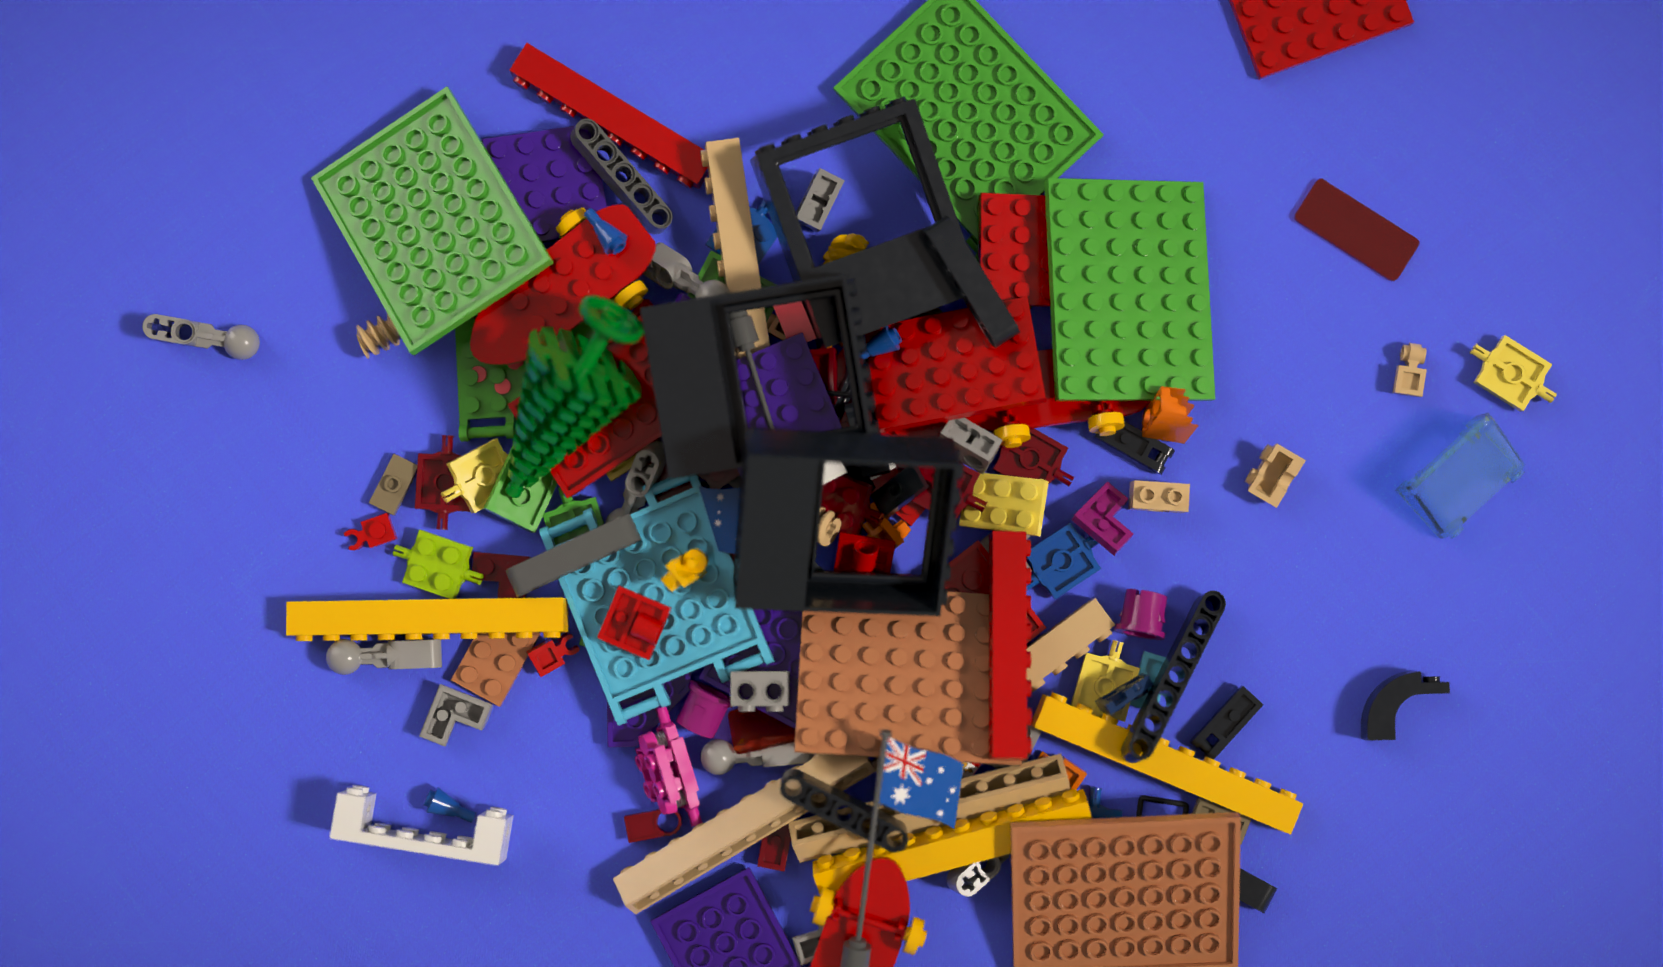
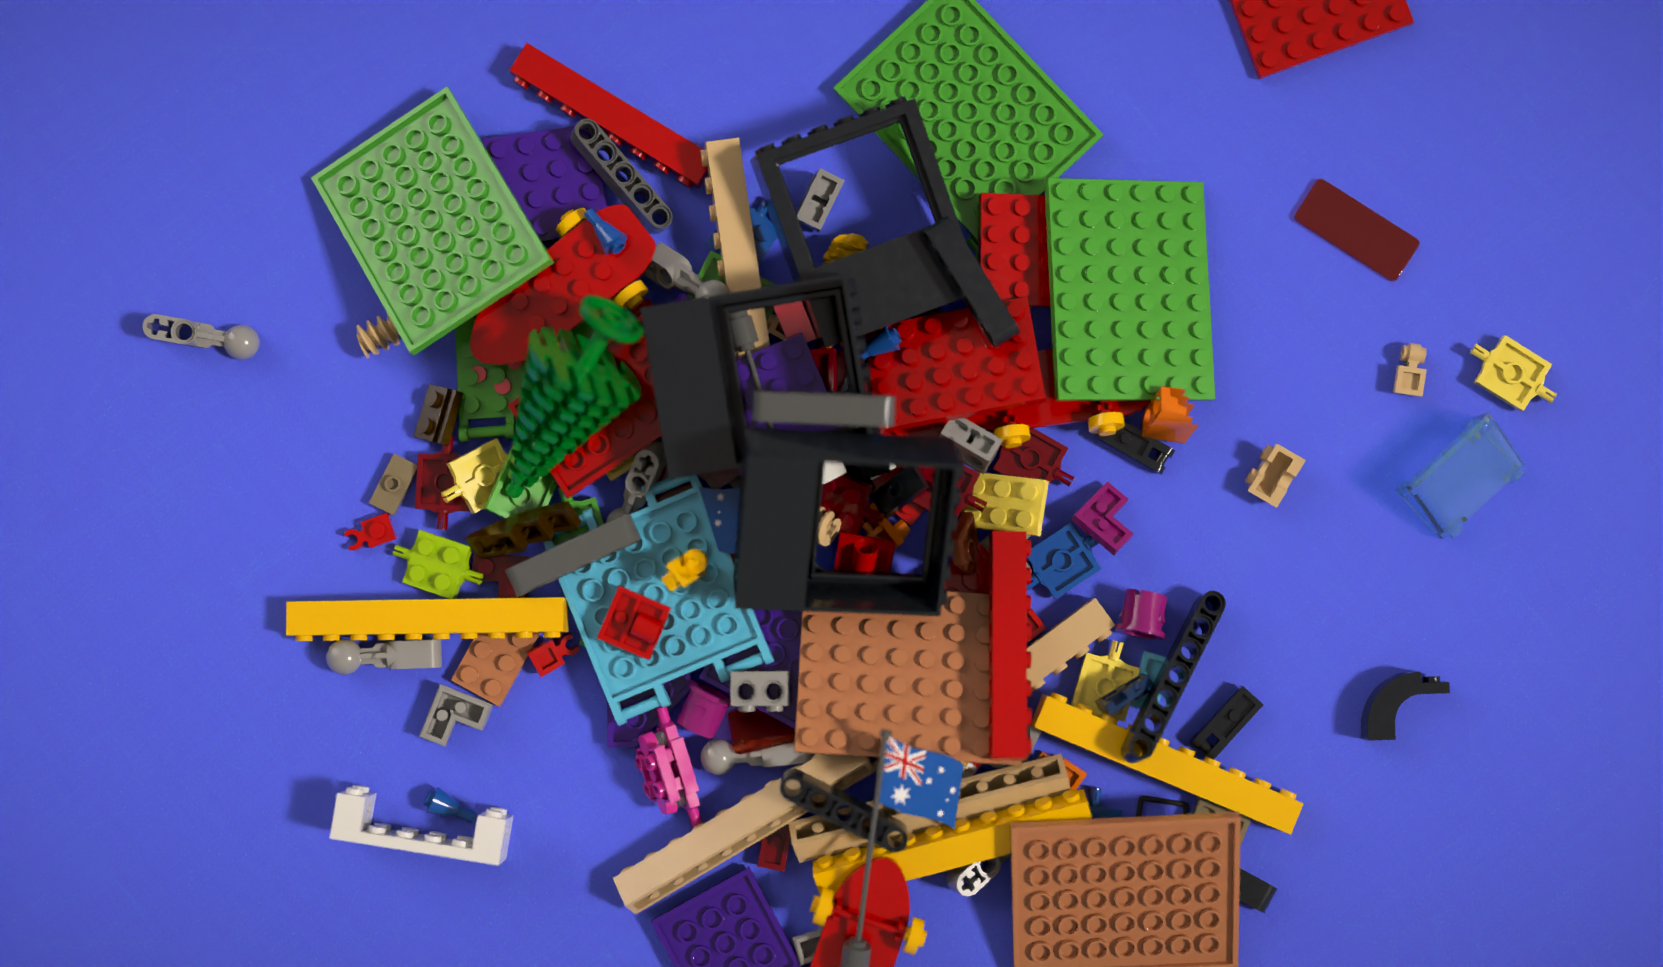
dark red piece [624,809,682,843] -> none
tan brick [1128,480,1190,513] -> none
none -> dark brown plate [413,384,464,446]
none -> dark brown slope [466,501,582,559]
none -> dark grey beam [753,391,896,426]
none -> copper plate [951,512,978,574]

